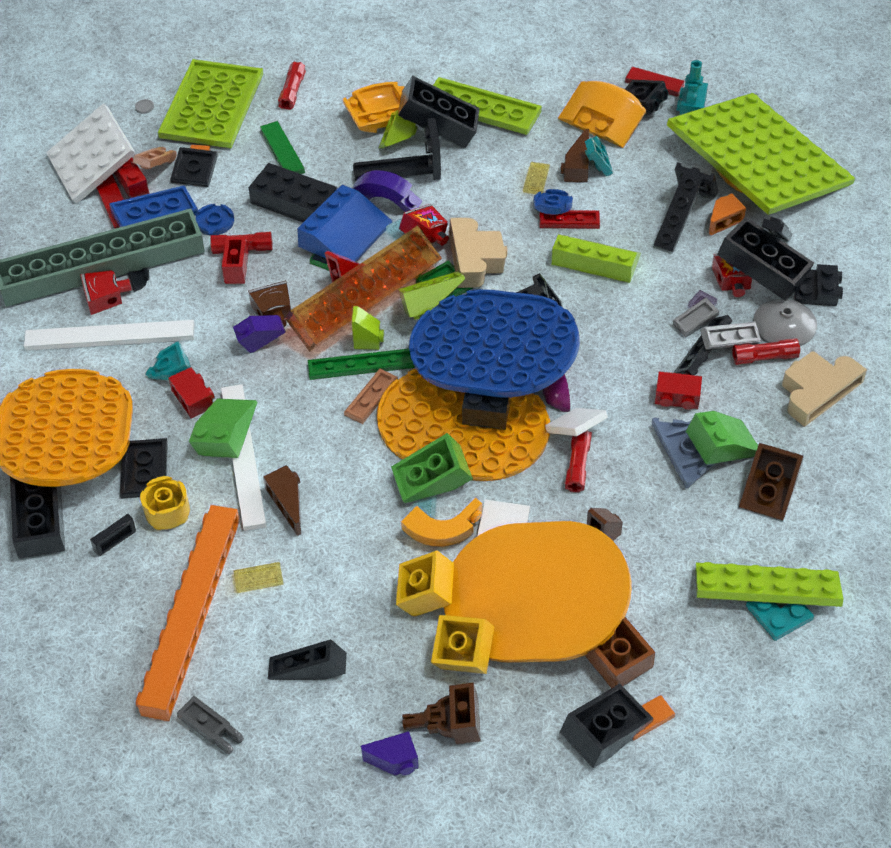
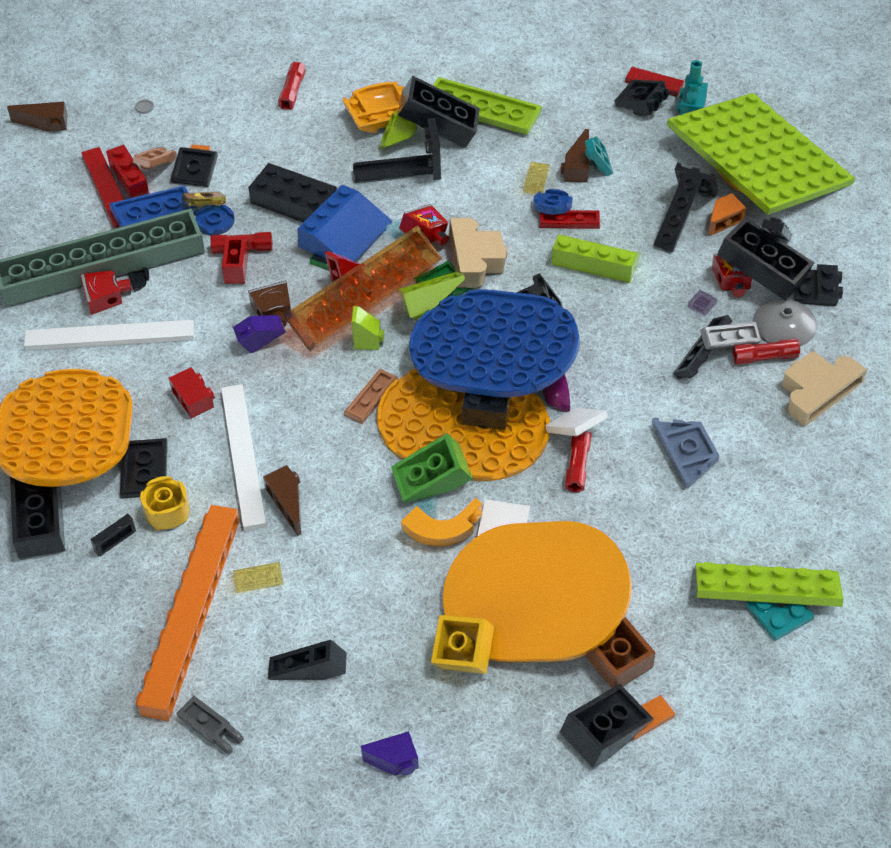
white plate [46,103,136,203] -> none
teal plate [145,341,191,380] -> none
lime plate [158,59,264,148] -> none
bright green slope [189,398,258,458] -> none
green tile [260,121,305,174] -> none
green tile [308,348,415,380] -> none
dark purple arch [352,170,423,212] -> none
yellow brick [396,550,454,617] -> none
reddish brown brick [402,682,481,744] -> none
light orange slope [558,81,646,148] -> none
slope [587,508,623,541] -> none
red brick [655,371,702,410] -> none
light grey tile [673,298,719,337] -> none
bright green slope [686,411,758,465] -> none
reddish brown slope [739,443,804,521] -> none
none -> reddish brown slope [7,101,68,131]
none -> clear yellow tile [182,192,226,206]

